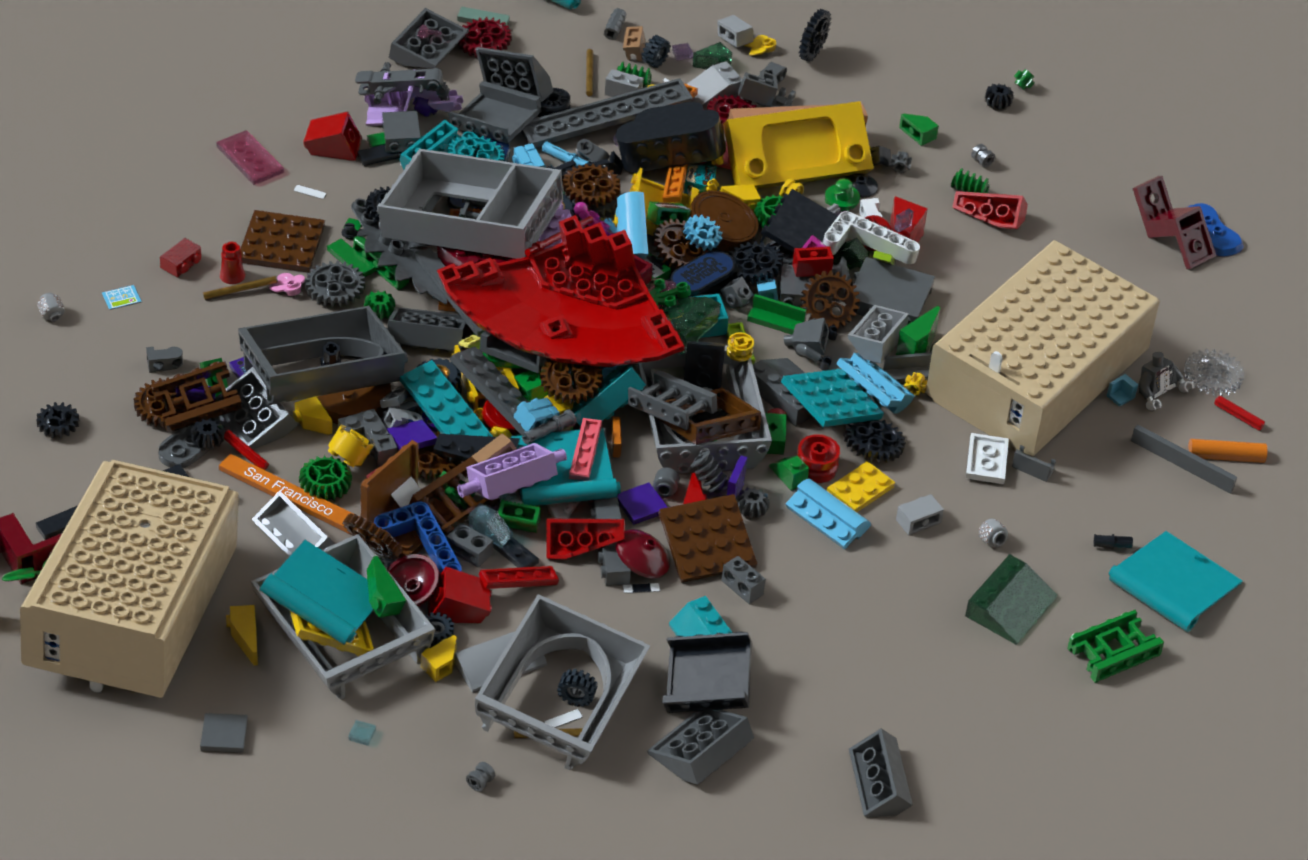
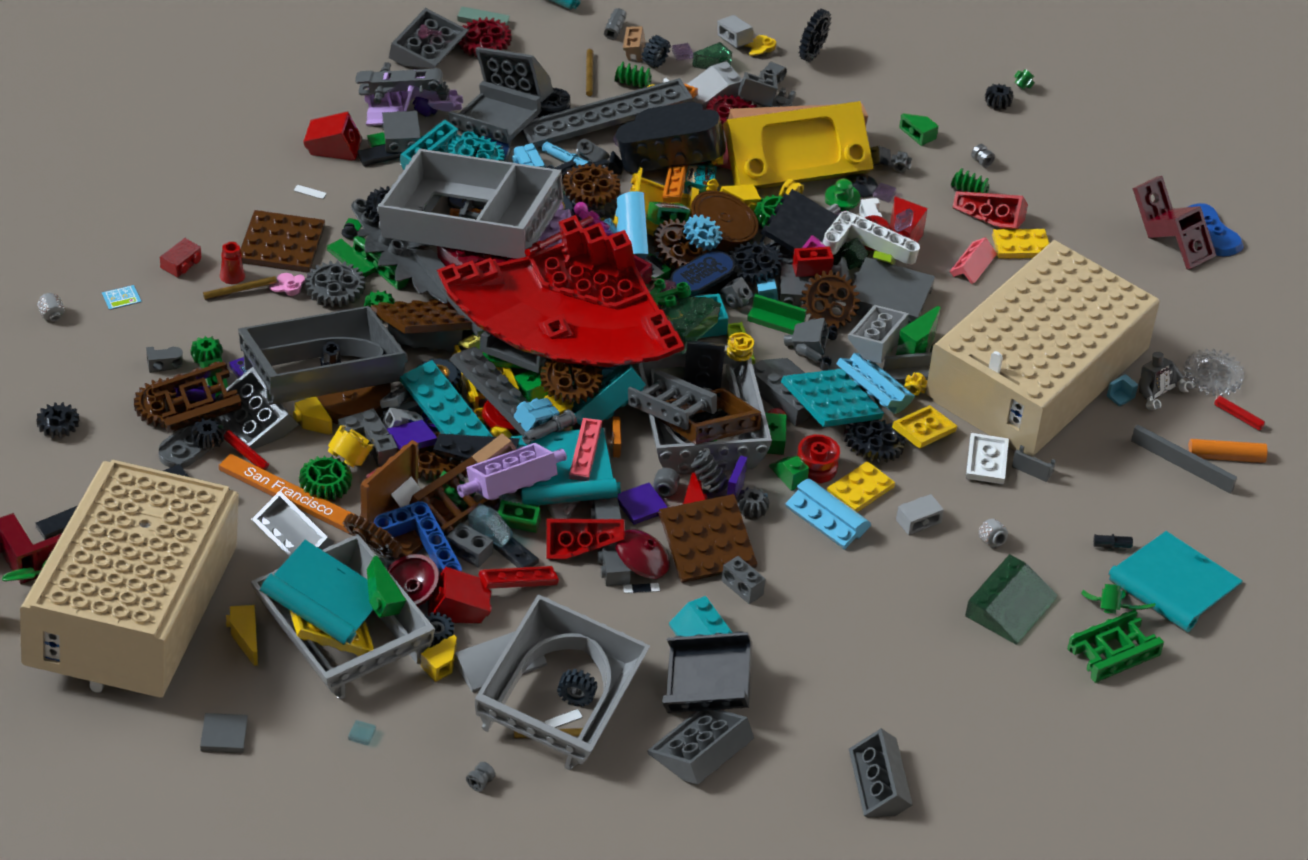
clear pink tile [216,130,284,185] -> none
light grey brick [605,69,643,97] -> none
none -> green gear [190,336,223,364]
none -> reddish brown plate [371,299,472,334]
none -> clear purple tile [873,183,897,203]
none -> yellow plate [892,405,958,448]
none -> coral panel [950,237,997,284]
none -> yellow plate [992,229,1049,259]
none -> green plant [1081,584,1156,614]

